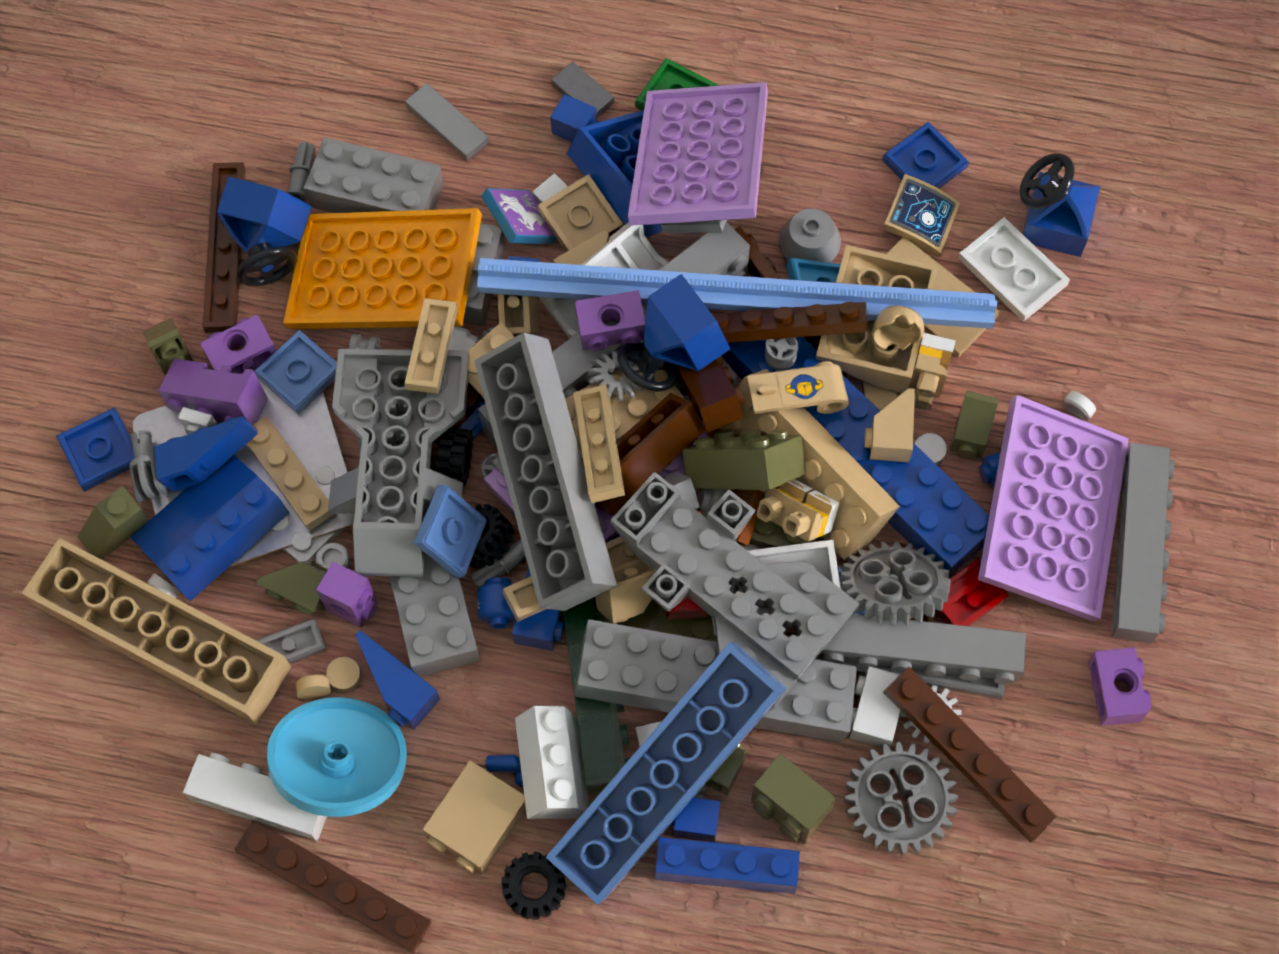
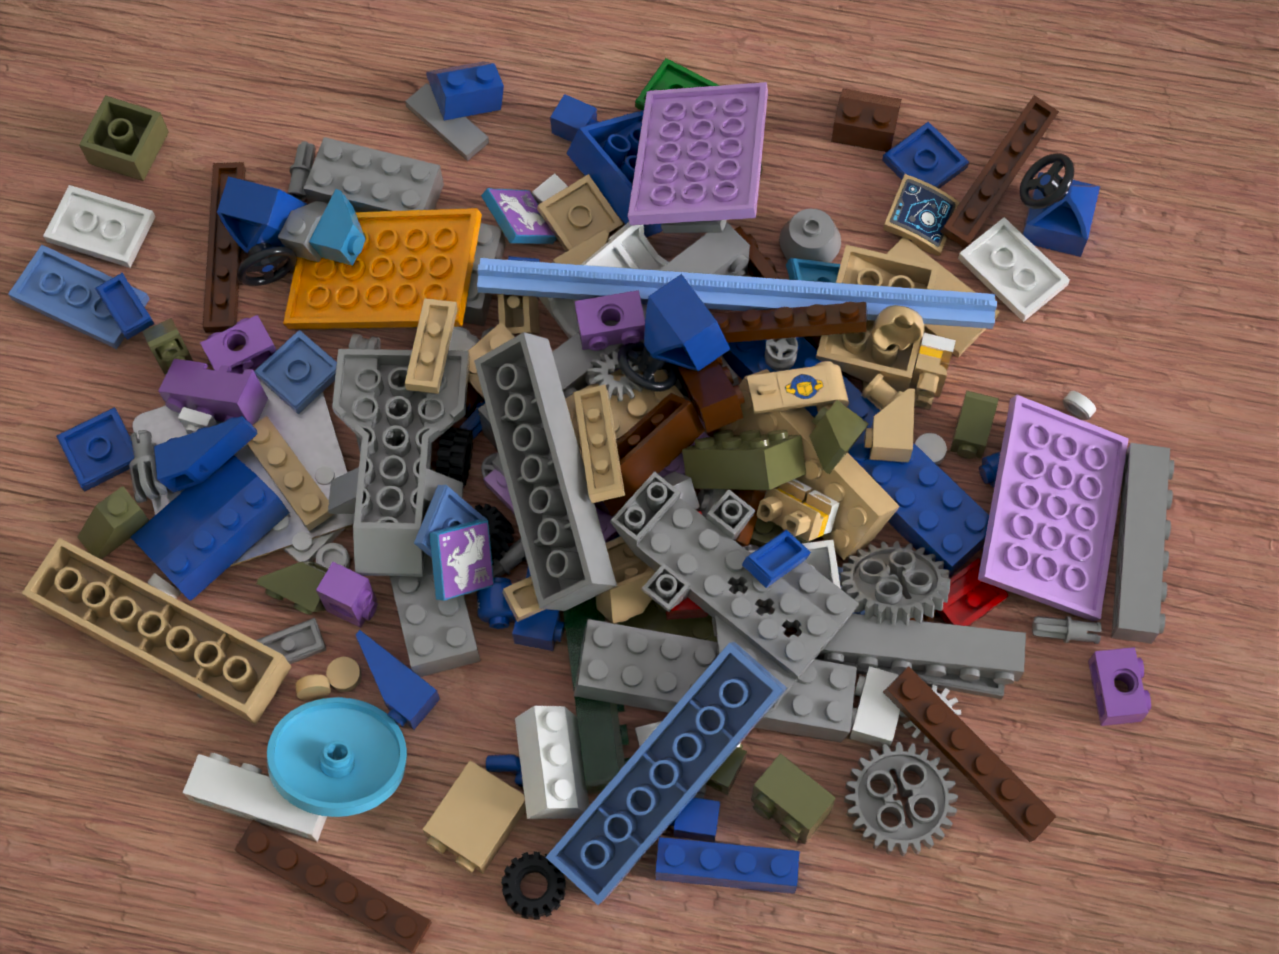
flat silver tile [551,61,615,118] -> none
none -> medium blue plate [8,245,150,349]
none -> white plate [43,185,156,268]
none -> olive brick [79,95,169,181]
none -> blue tile [95,273,154,340]
none -> light grey slope [278,201,328,263]
none -> dark azure slope [309,189,366,266]
none -> blue slope [426,61,504,121]
none -> tile [429,519,494,601]
none -> blue tile [742,530,811,588]
none -> olive slope [809,400,869,474]
none -> reddish brown slope [831,88,902,152]
none -> tan bush [861,373,903,409]
none -> reddish brown plate [940,95,1059,248]
none -> light grey axle [1032,616,1102,644]

